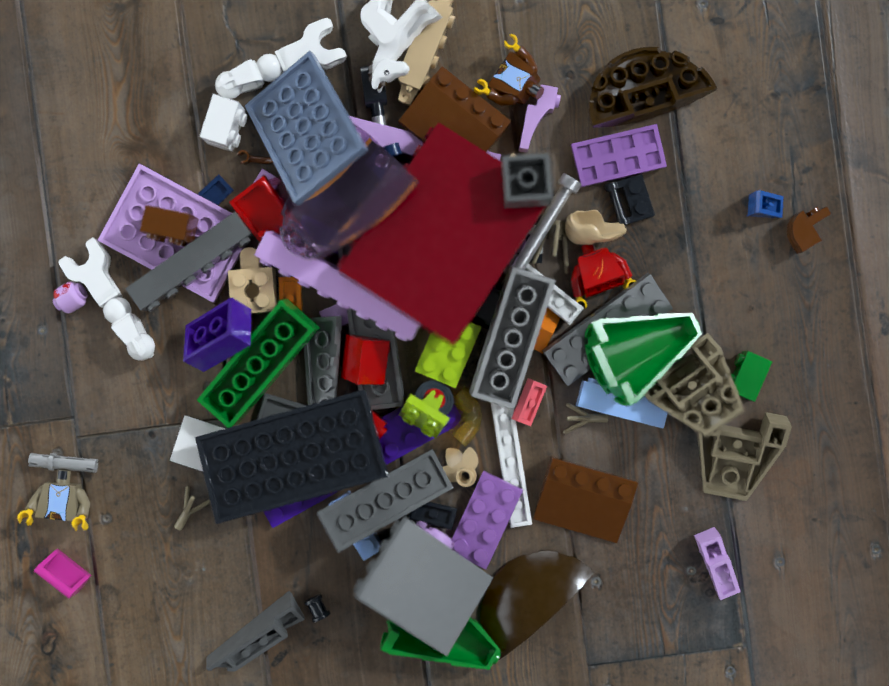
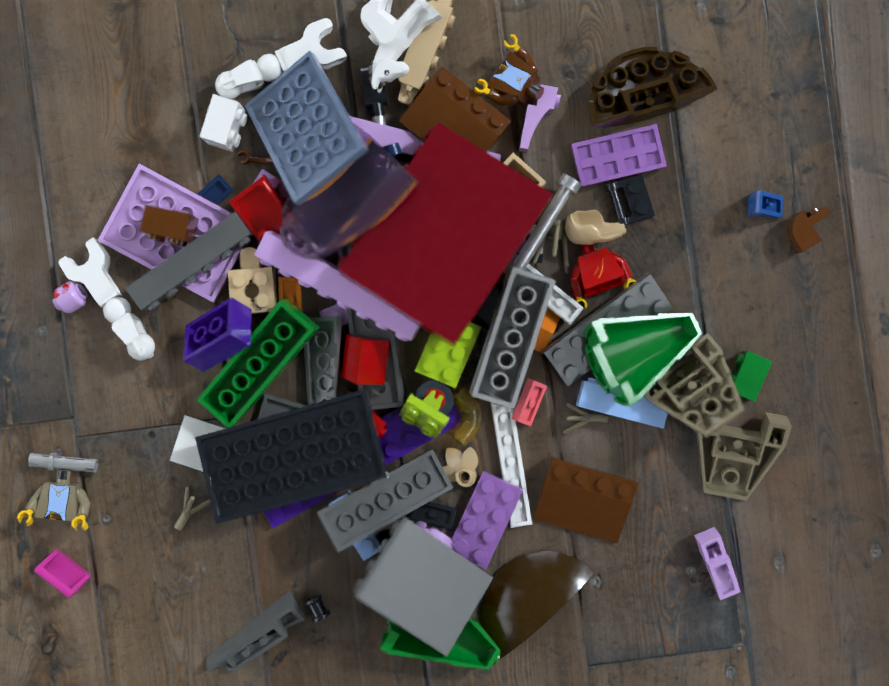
dark grey brick [501,153,553,208] -> none

